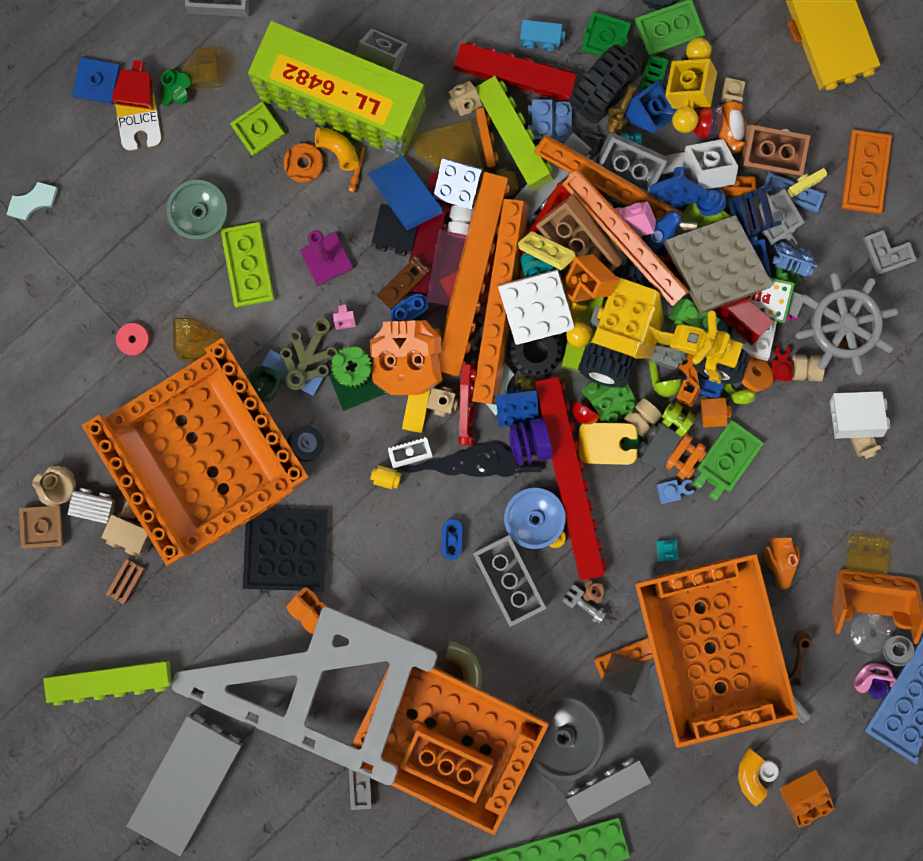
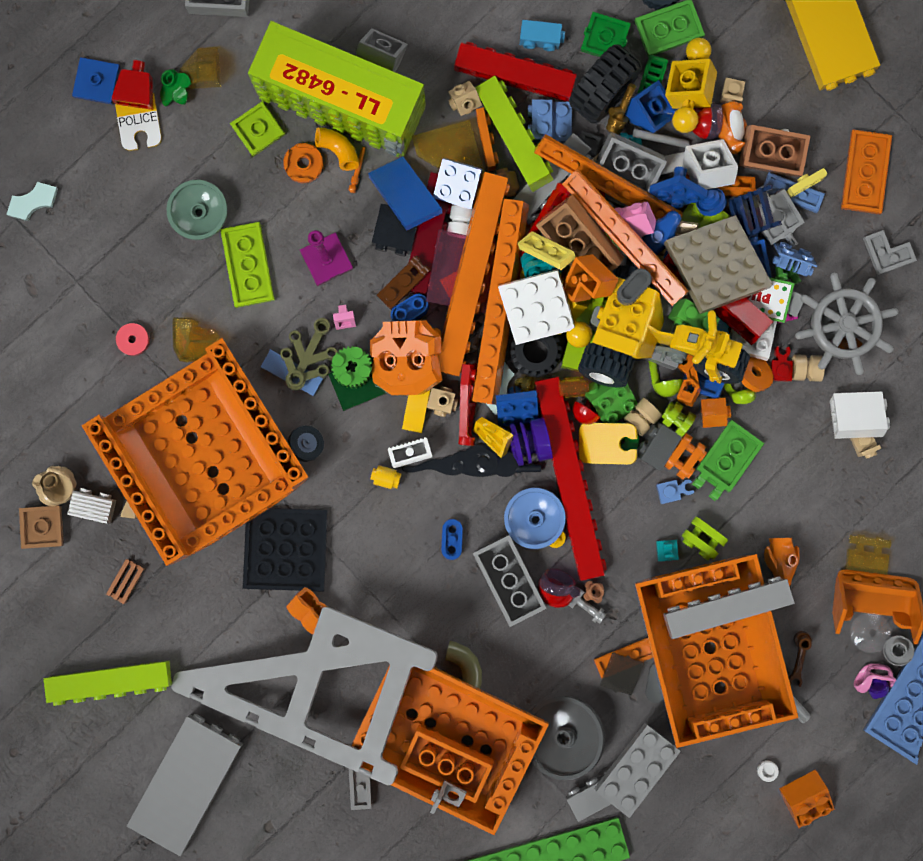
tan brick [101,515,152,556] -> none
clear green helmet [247,365,282,402] -> none
light orange cylinder [738,748,768,806] -> none
orange piece [787,16,801,48] -> none
none -> light grey bracket [430,781,467,814]
none -> yellow wing [473,417,513,458]
none -> piece [538,568,580,608]
none -> clear orange brick [559,376,589,398]
none -> light grey brick [594,723,681,818]
none -> dark grey tile [617,269,651,306]
none -> light grey bar [633,129,689,148]
none -> light grey brick [663,576,795,639]
none -> lime brick [681,516,728,561]

